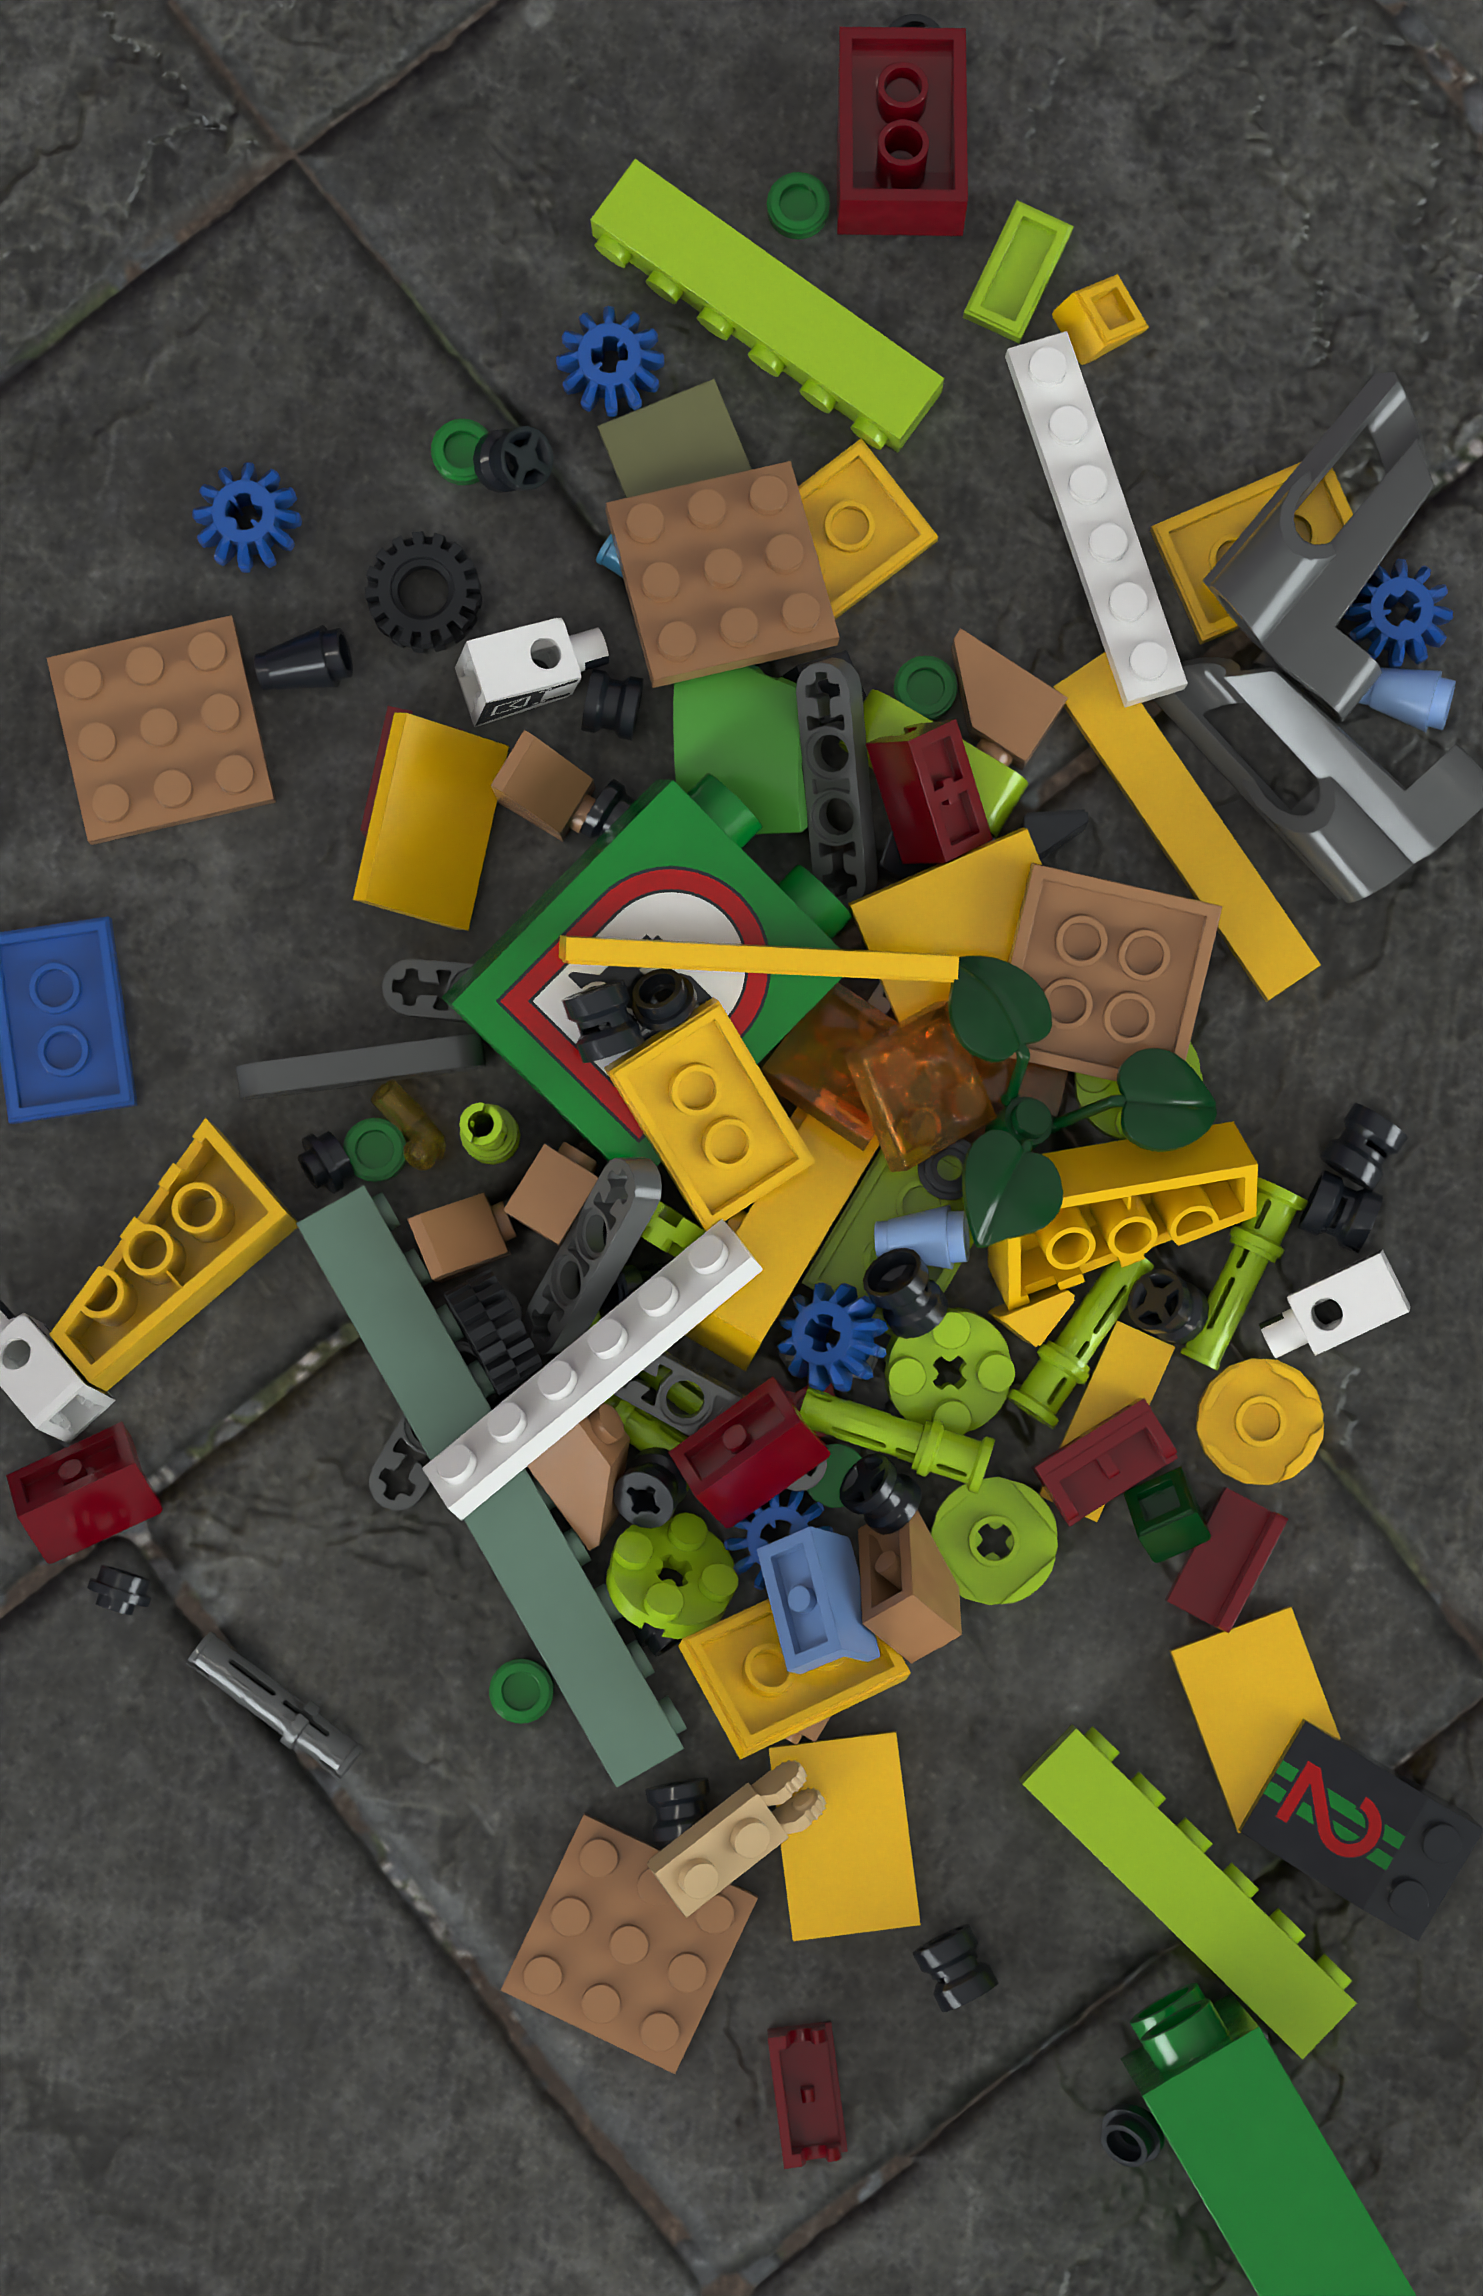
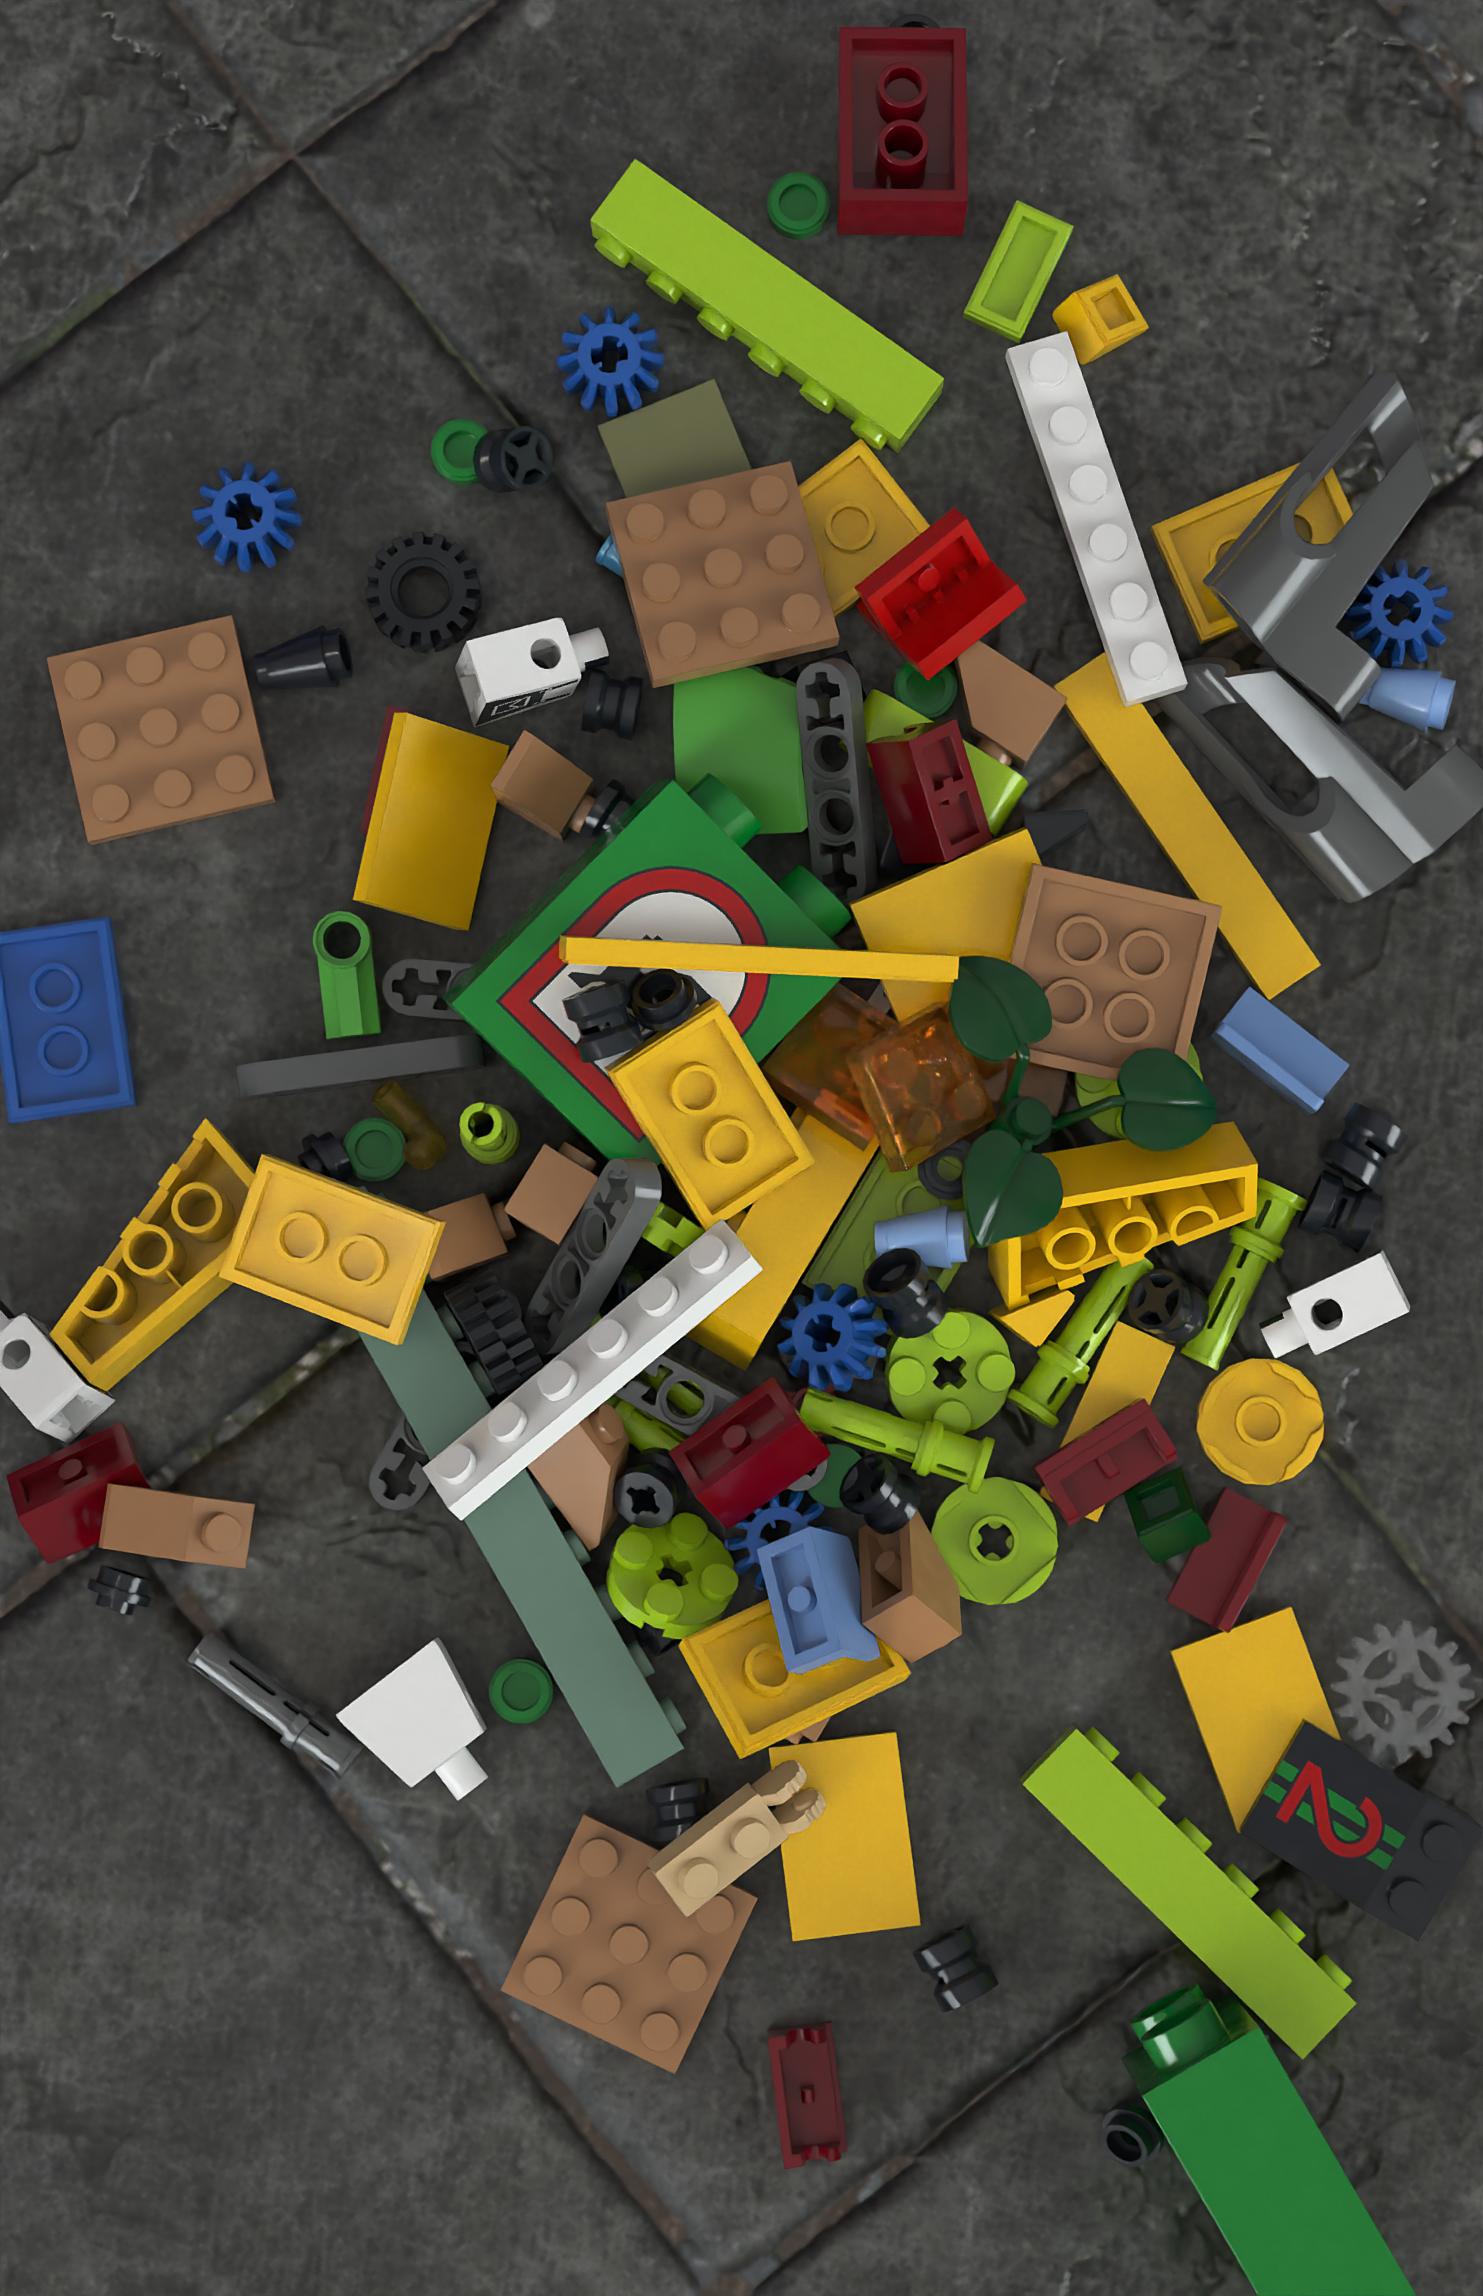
none -> medium nougat slope [99,1483,255,1568]
none -> yellow tile [219,1154,446,1345]
none -> bright green piece [313,911,382,1040]
none -> white torso [336,1637,488,1801]
none -> red bracket [854,507,1027,680]
none -> medium blue panel [1208,986,1350,1117]
none -> clear gear [1331,1620,1475,1762]

